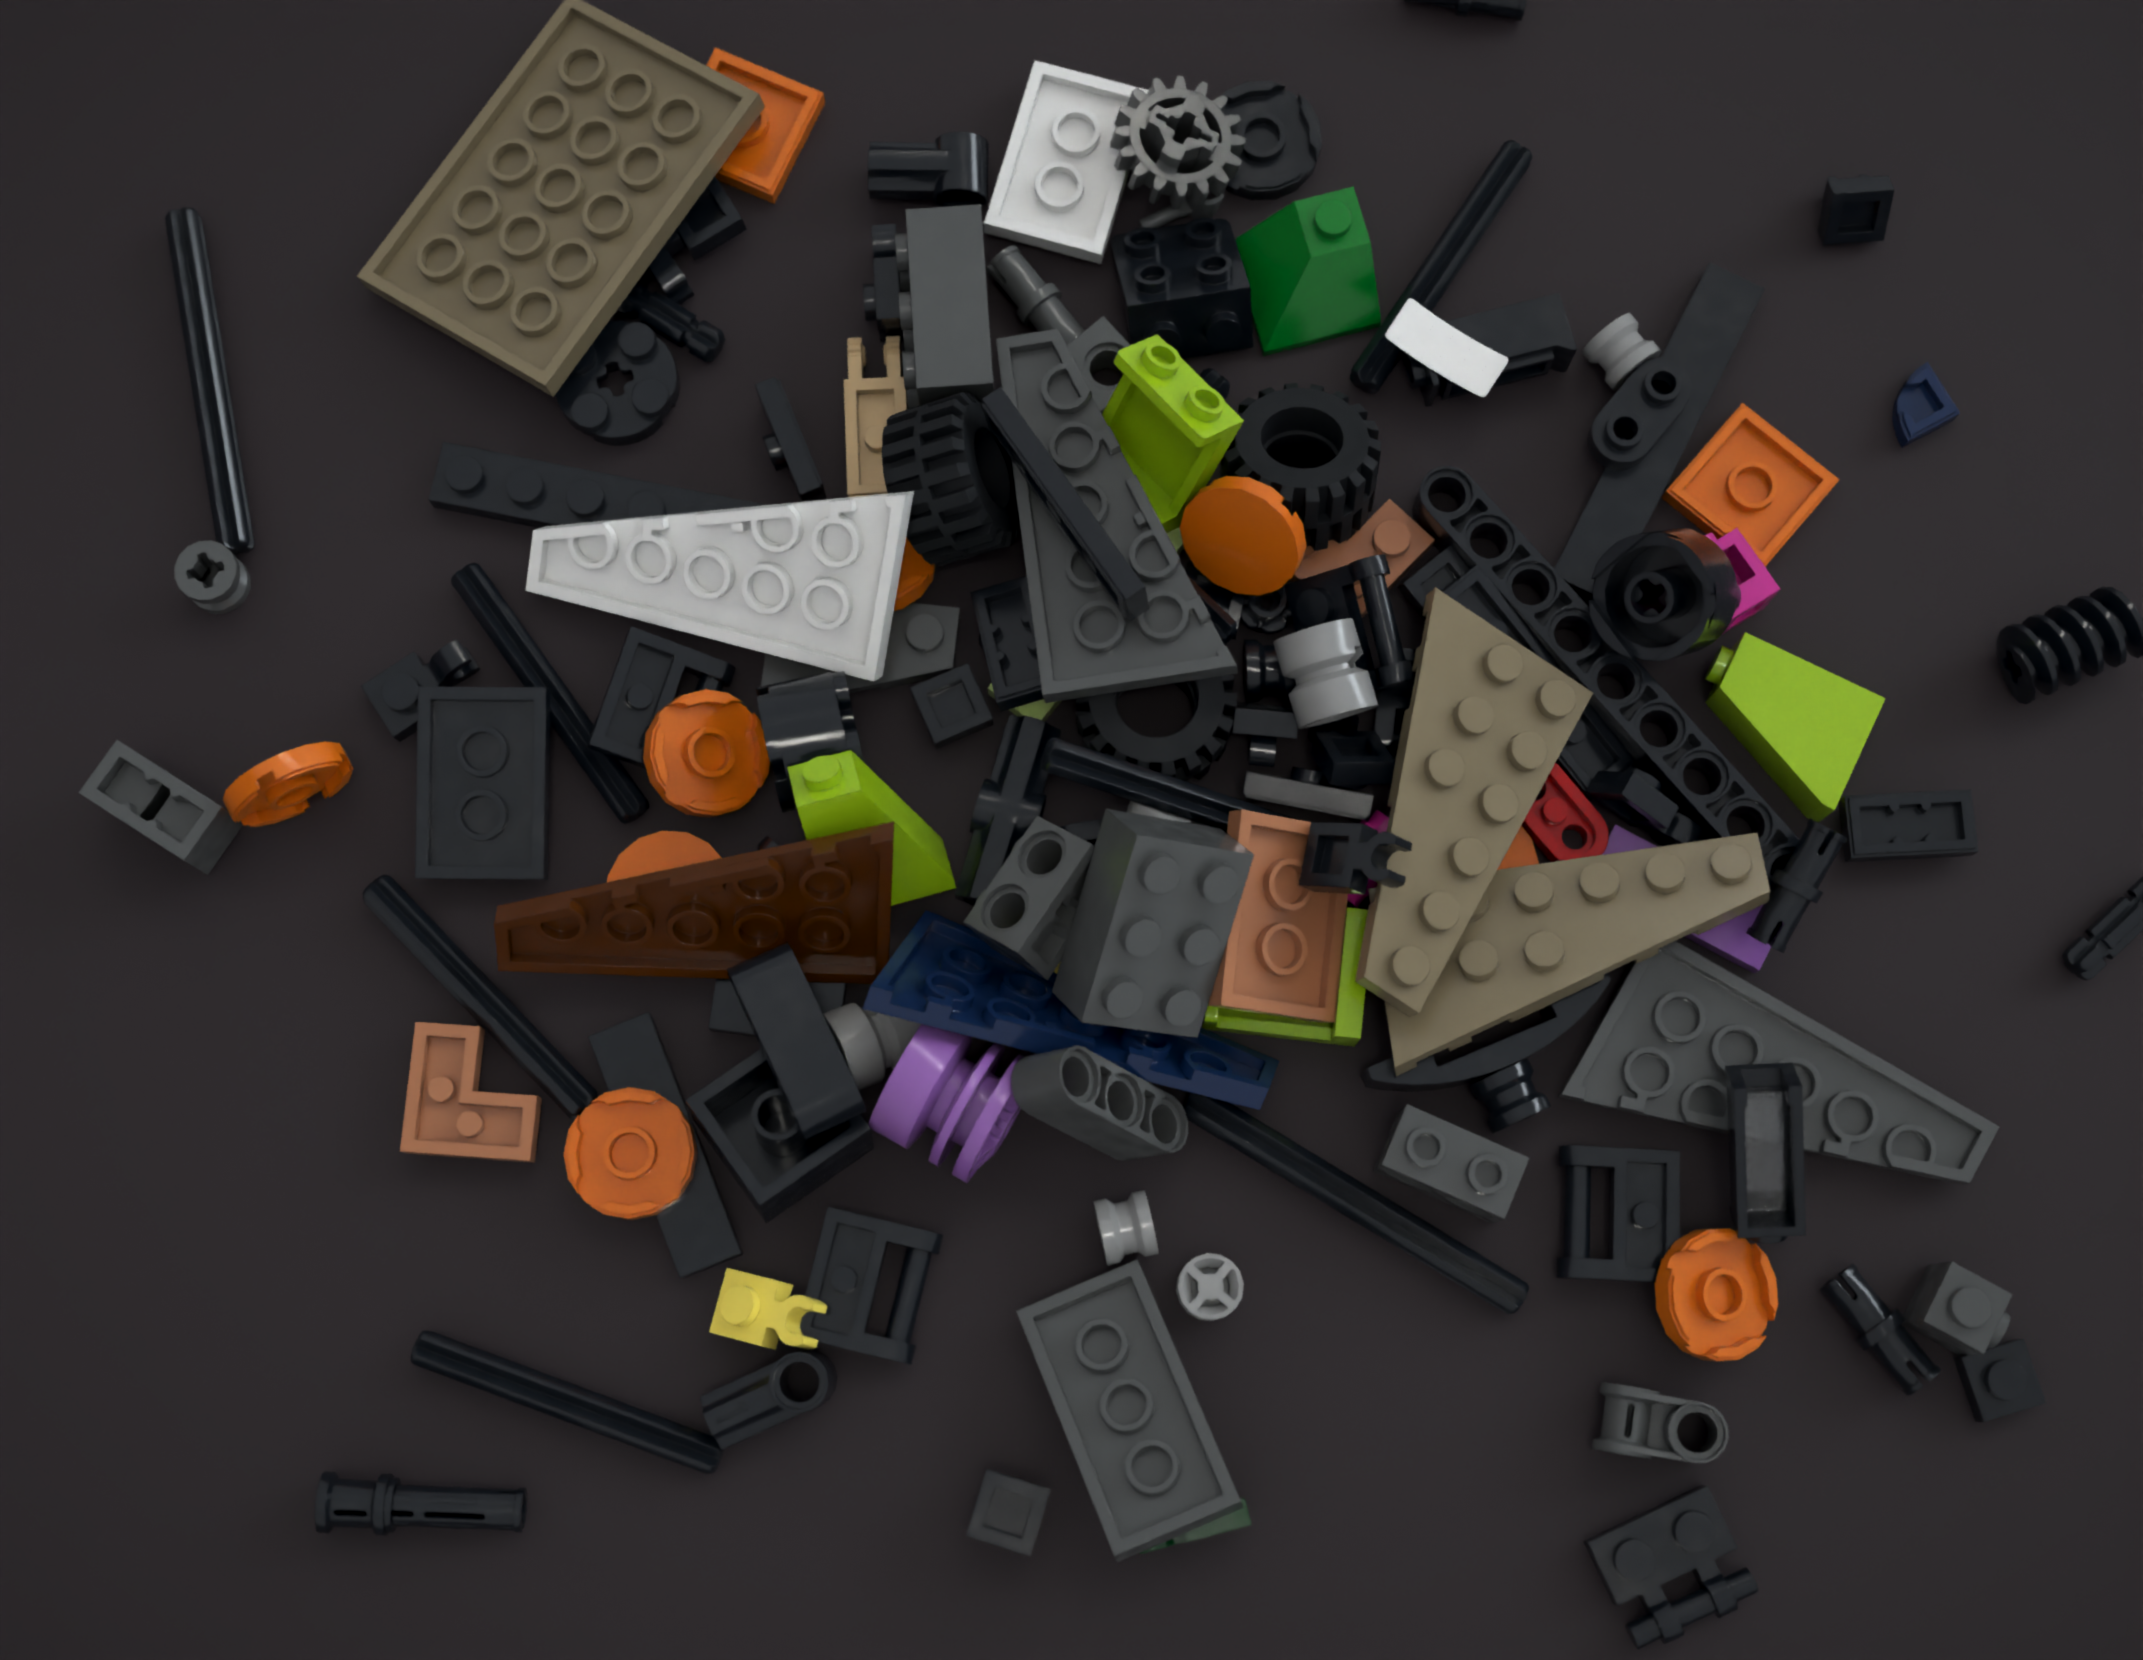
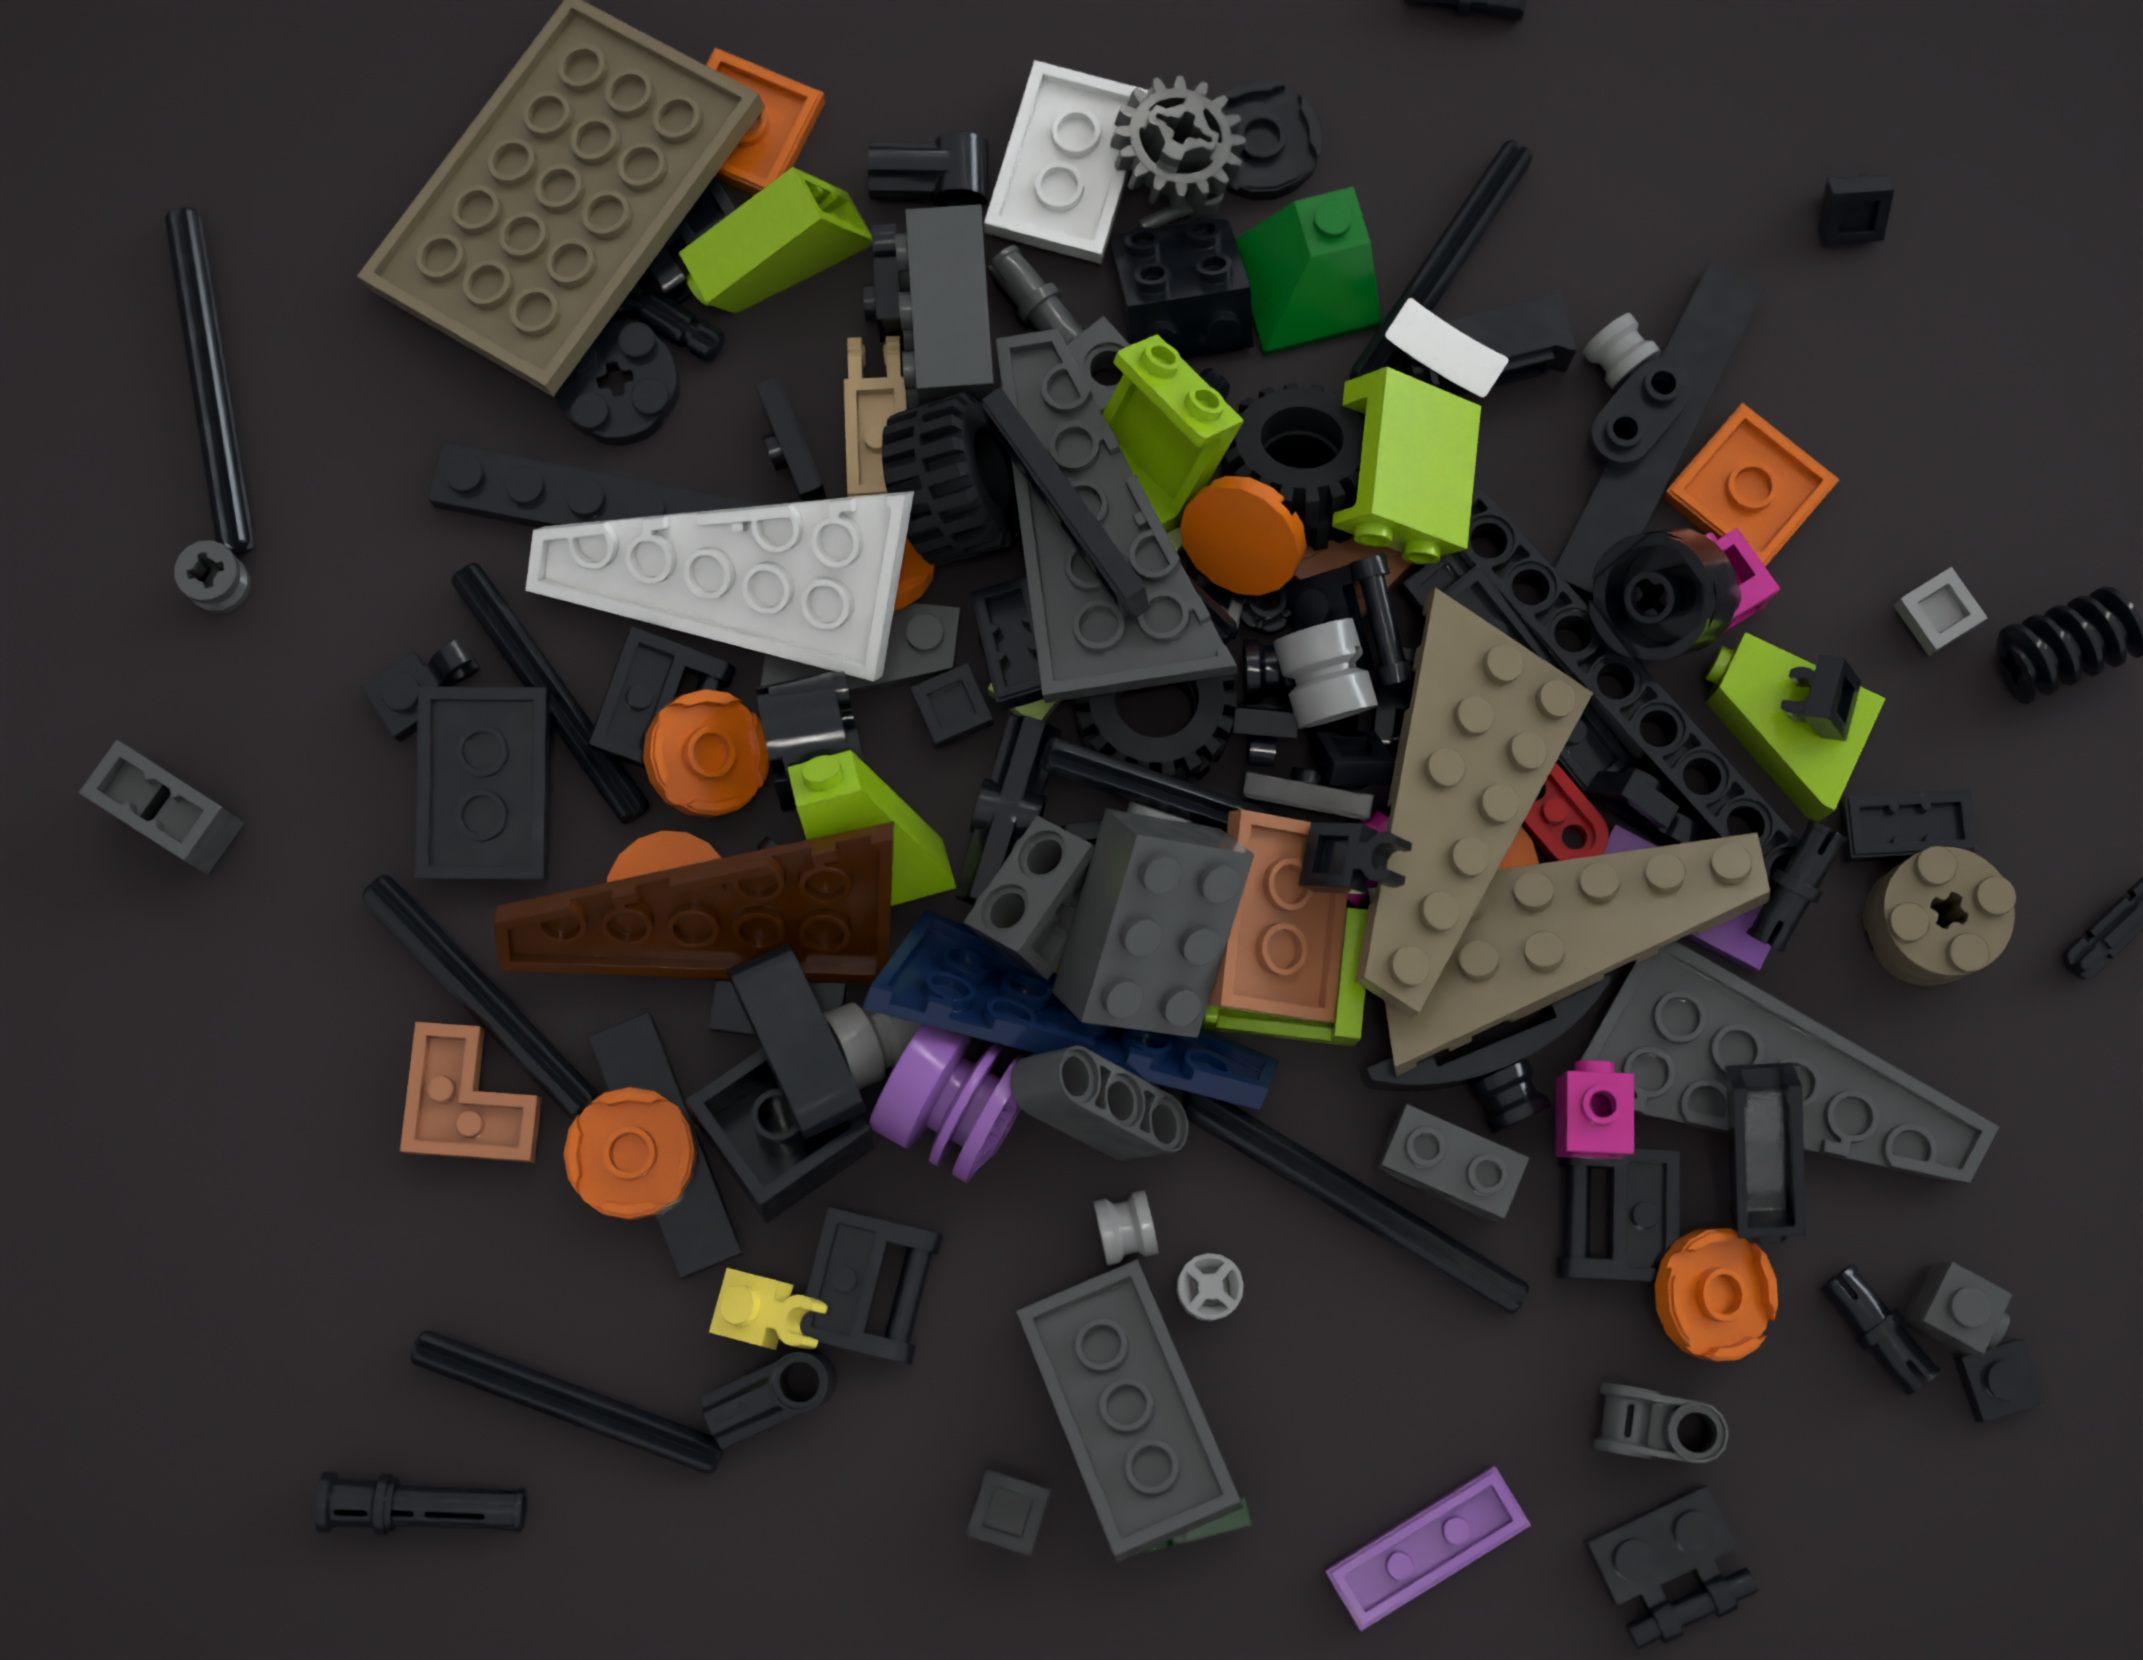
orange tile [222,741,354,827] -> none
dark blue tile [1893,362,1960,448] -> none
none -> lime slope [679,167,872,314]
none -> medium lavender tile [1324,1466,1531,1631]
none -> lime panel [1332,367,1481,565]
none -> dark pink brick [1556,1060,1634,1159]
none -> black tile [1781,655,1862,741]
none -> dark tan brick [1862,846,2016,986]
none -> light grey plate [1893,567,1988,656]

